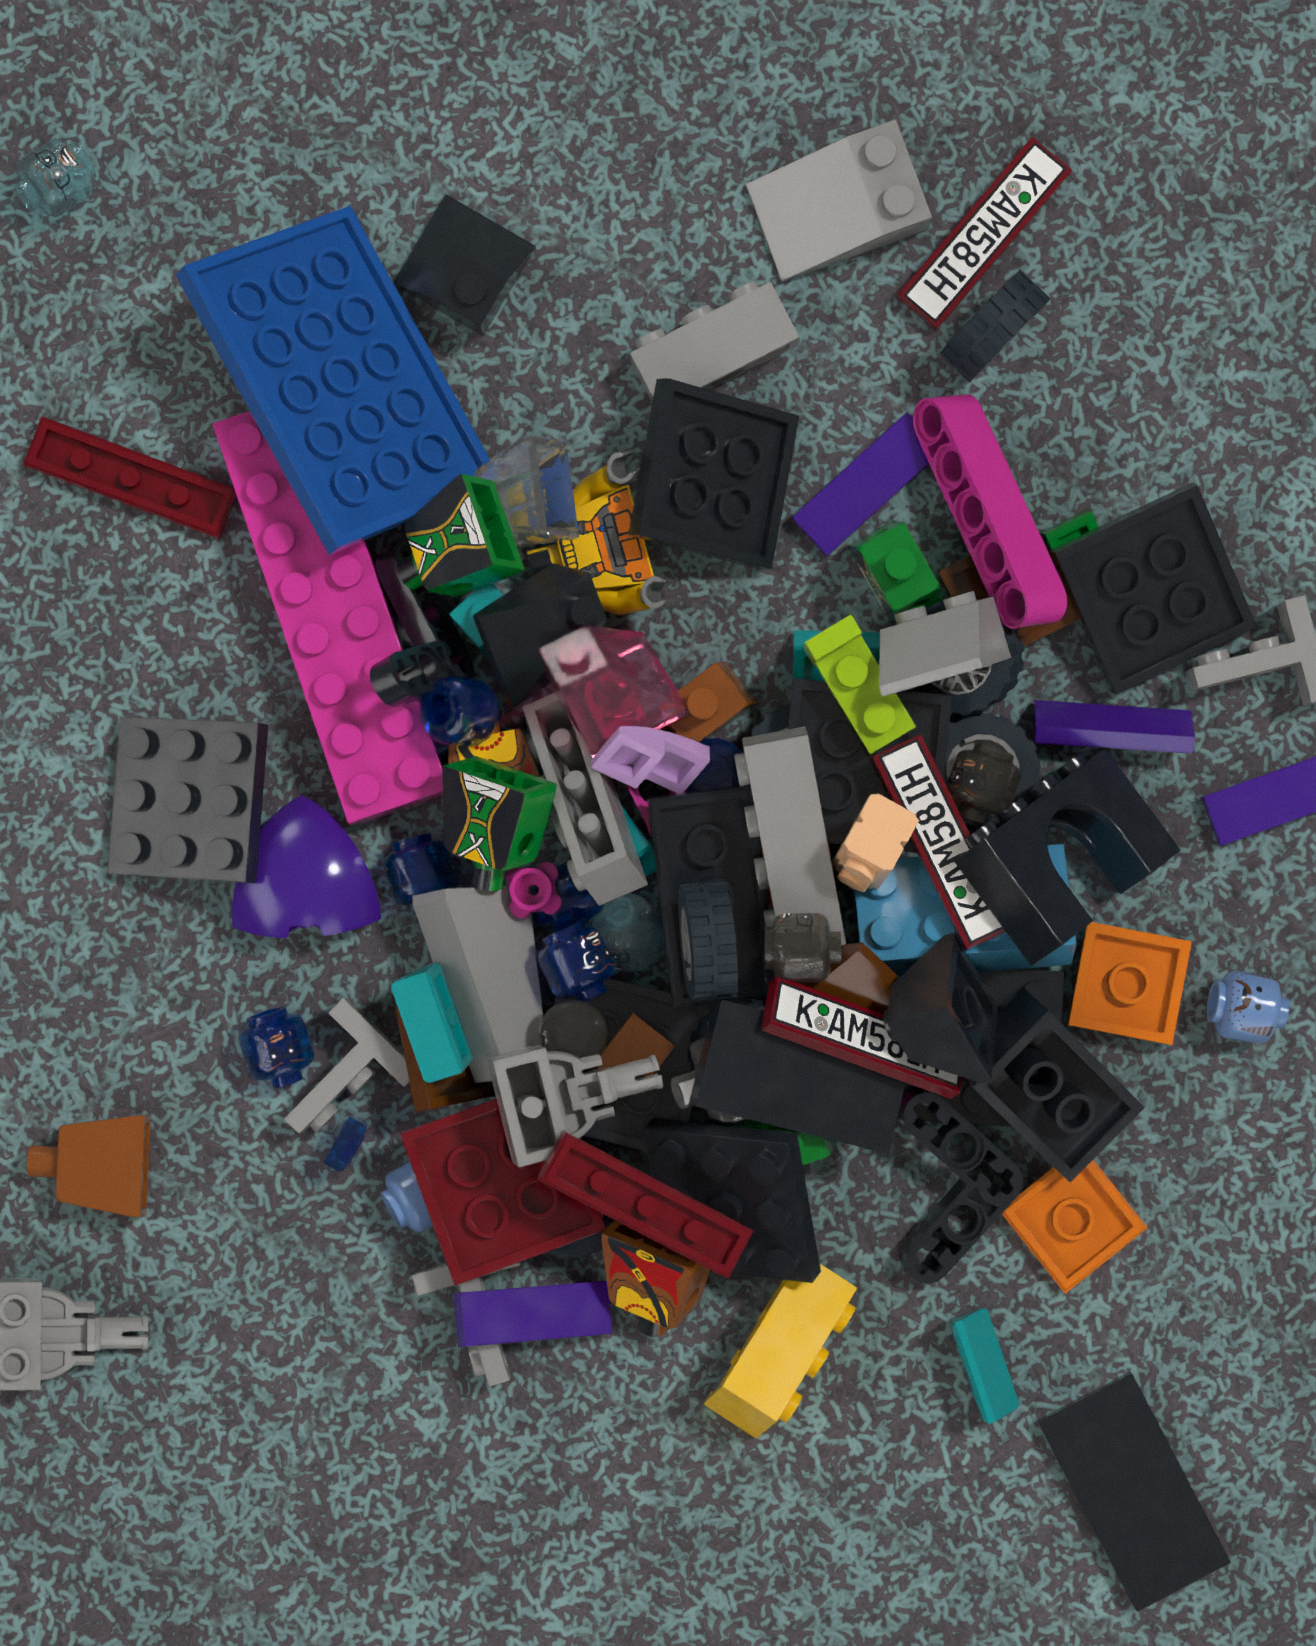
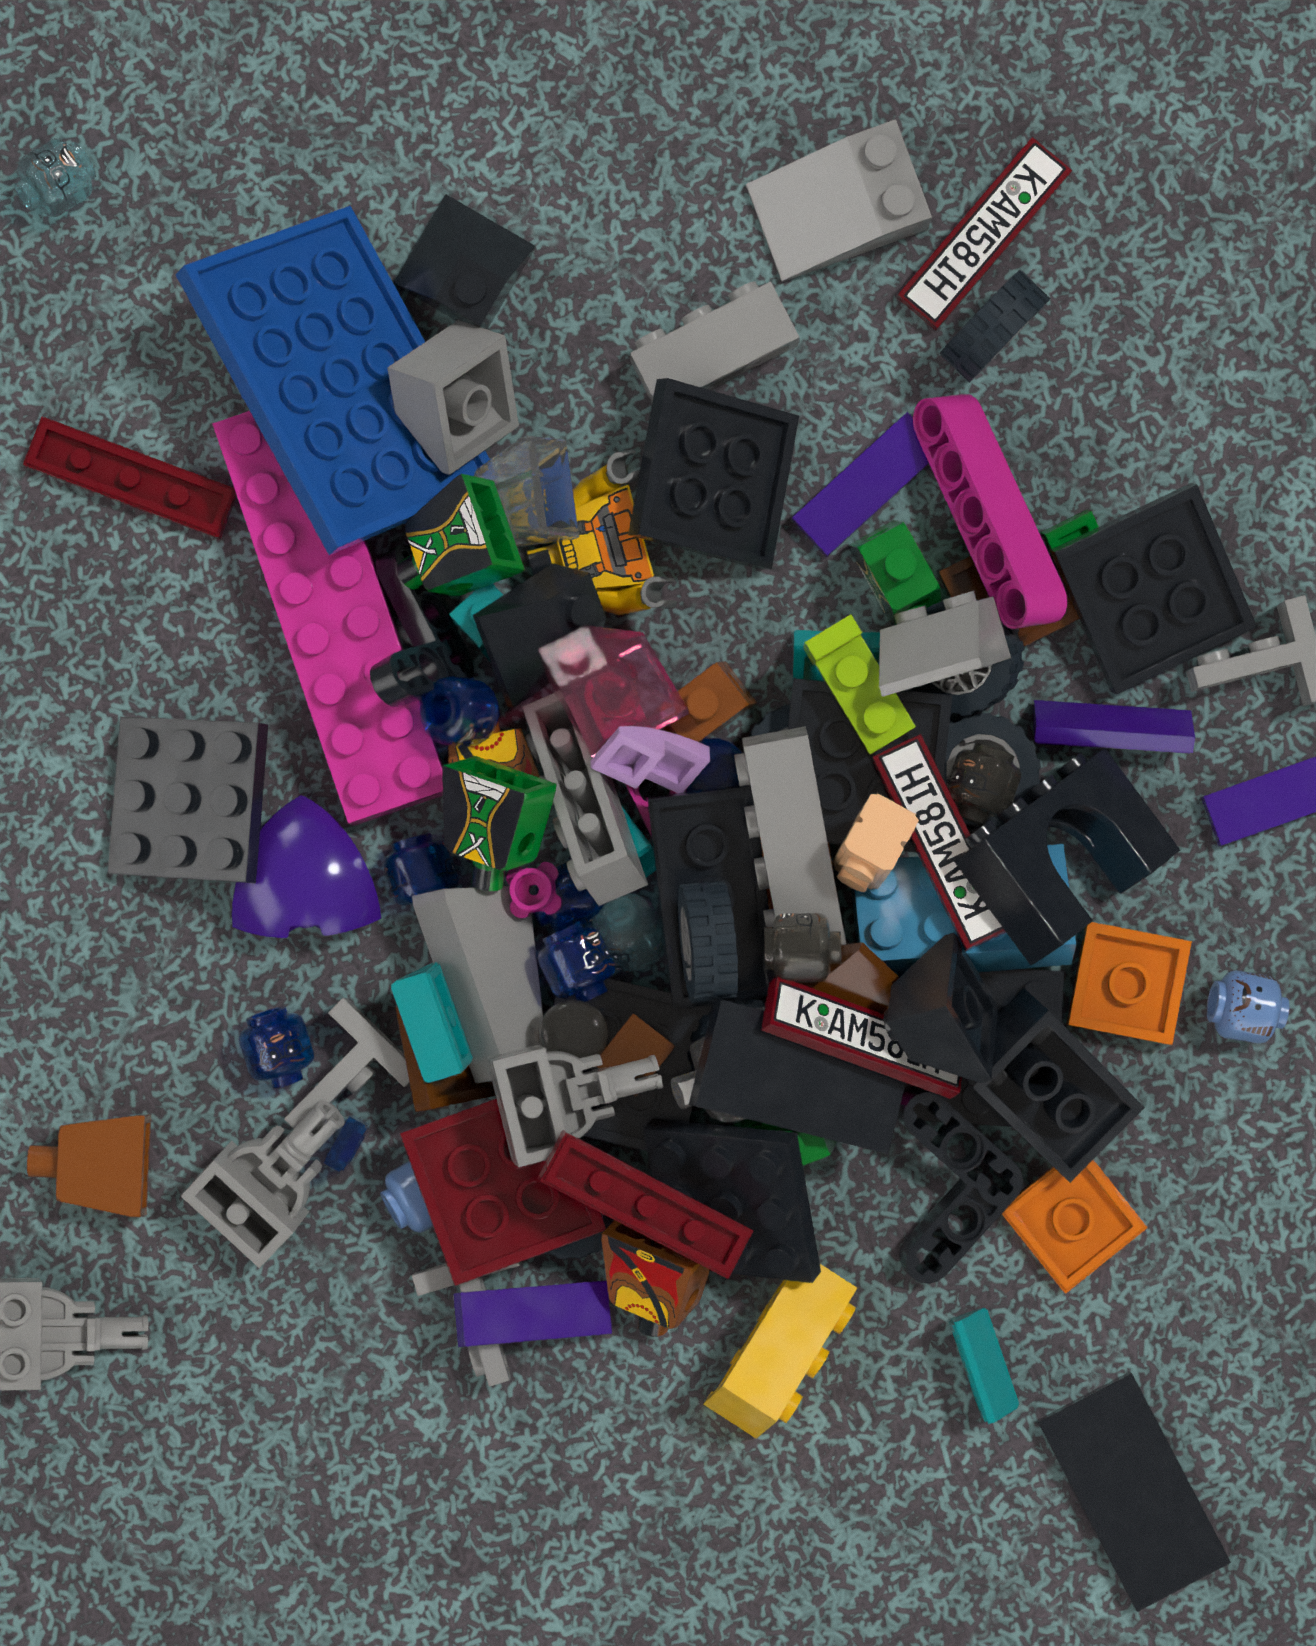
none -> light grey brick [181,1100,345,1268]
none -> light grey slope [387,320,519,475]

